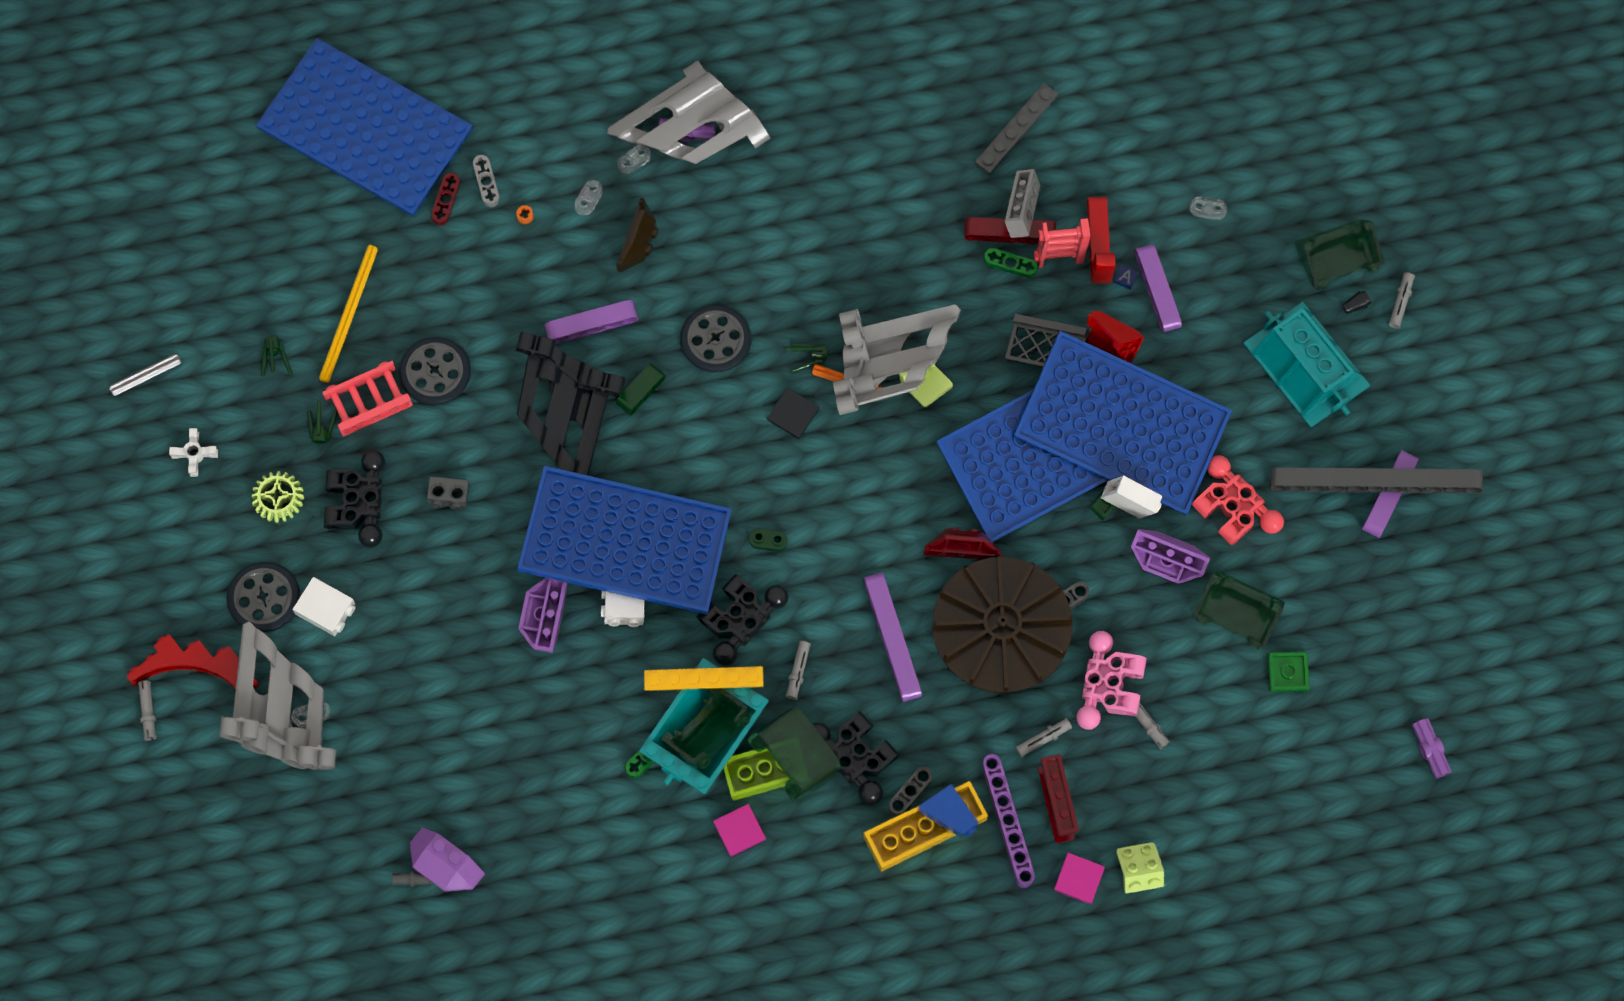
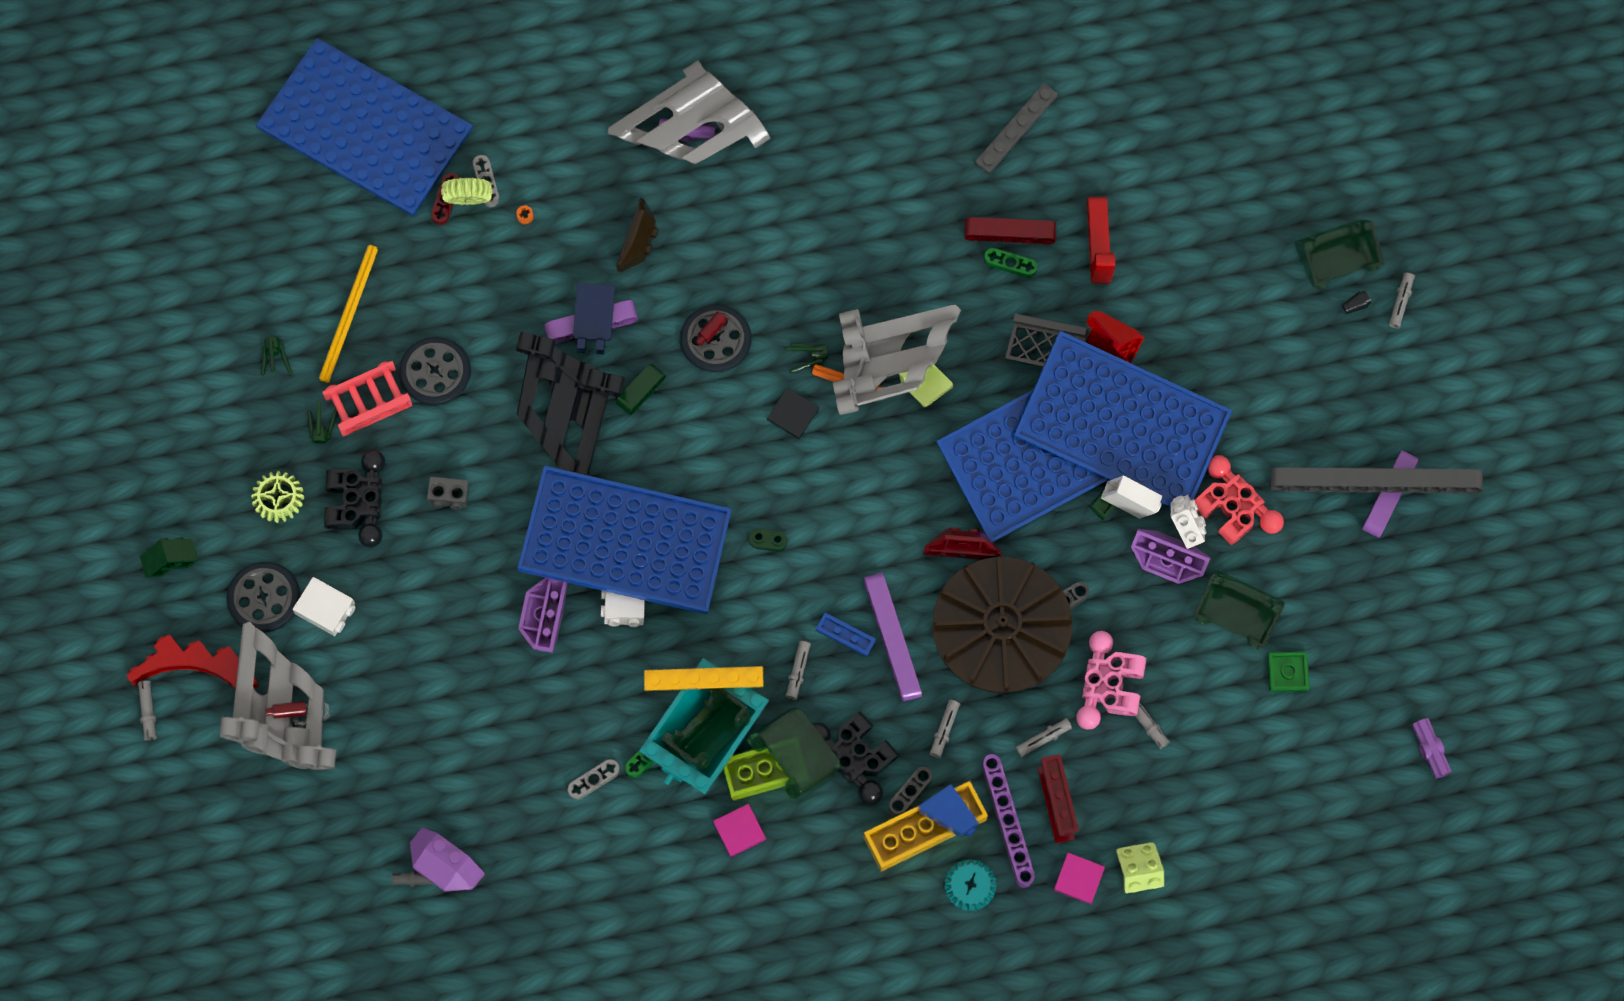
axle [109,354,181,396] -> none
white pin [169,428,218,477] -> none
clear plate [575,180,603,215] -> none
clear plate [617,144,651,175] -> none
black connector [696,574,789,666] -> none
light grey brick [1005,169,1040,238] -> none
coral fence [1034,218,1091,268] -> none
clear blue tile [1114,265,1139,290] -> none
medium lavender beam [1134,244,1182,333] -> none
clear plate [1190,197,1227,220] -> none
teal piece [1243,302,1371,428] -> none
none -> dark green brick [139,537,199,577]
none -> dark red cylinder [265,701,306,719]
none -> yellowish green gear [441,178,492,205]
none -> light grey beam [568,759,619,800]
none -> dark blue tile [573,283,615,355]
none -> dark red cylinder [696,311,727,346]
none -> blue plate [816,613,876,657]
none -> light grey pin [929,700,960,758]
none -> teal gear [945,859,996,911]
none -> white brick [1171,495,1207,549]

